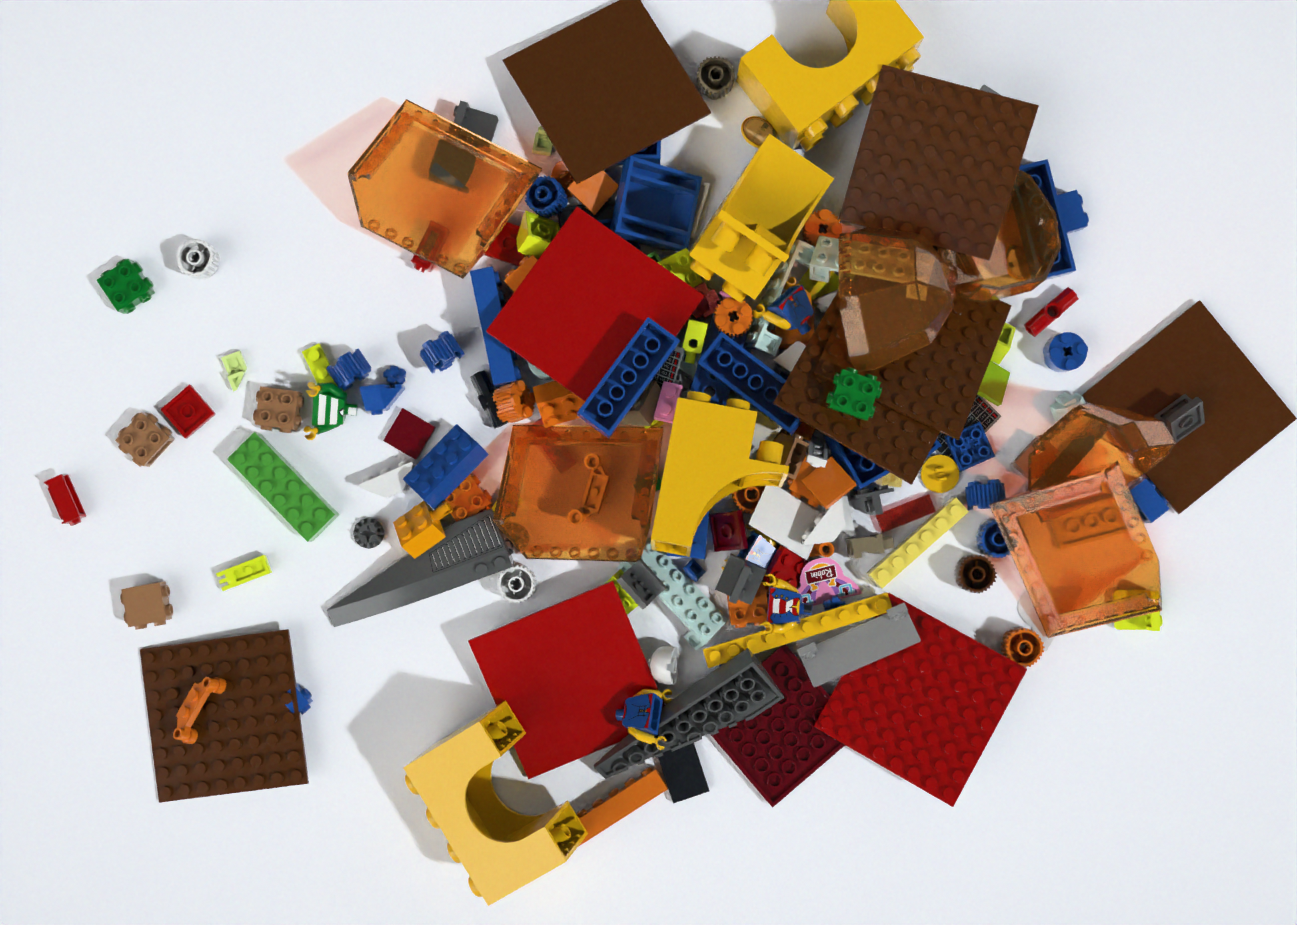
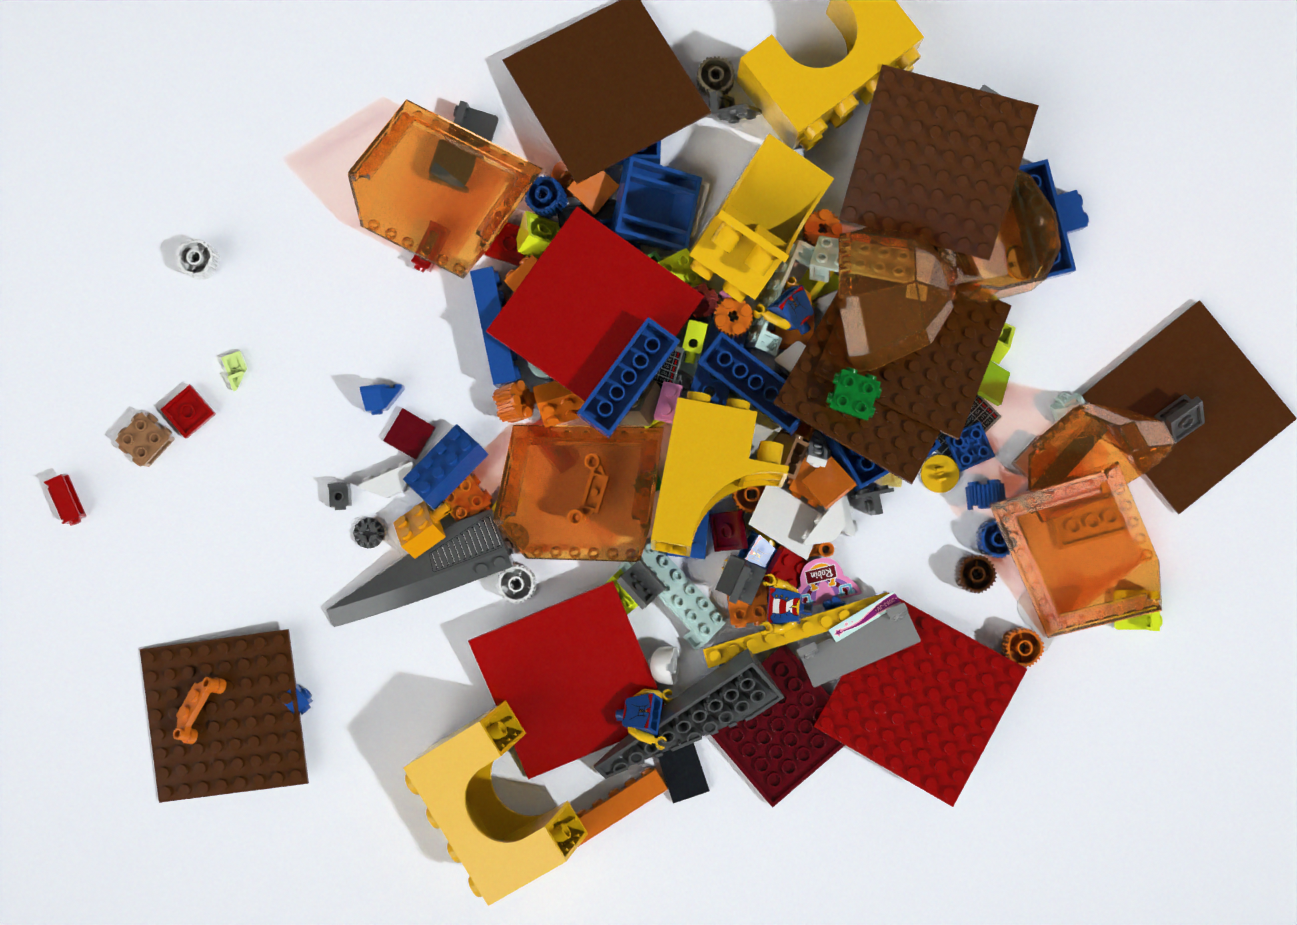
green brick [96,259,155,314] -> none
medium nougat brick [120,581,173,630] -> none
neon yellow hinge [216,555,272,591] -> none
bright green brick [227,432,340,542] -> none
medium nougat brick [253,386,304,433] -> none
neon yellow plate [302,343,344,392] -> none
torso [303,382,358,440] -> none
blue brick [326,348,371,391] -> none
blue plant [383,365,406,386] -> none
blue brick [420,331,465,374] -> none
black piece [470,370,508,429] -> none
yellowish green slope [532,126,553,156] -> none
blue slope [683,558,706,582] -> none
piece [741,116,777,148] -> none
dark tan hips [845,534,894,559] -> none
light yellow brick [866,497,969,589] -> none
clear red tile [875,494,936,533] -> none
red piece [1024,287,1079,337] -> none
blue brick [1043,332,1088,372] -> none
blue brick [1122,478,1170,523] -> none
none -> dark grey brick [327,482,352,511]
none -> dark grey bracket [709,91,762,124]
none -> sticker [829,591,901,642]

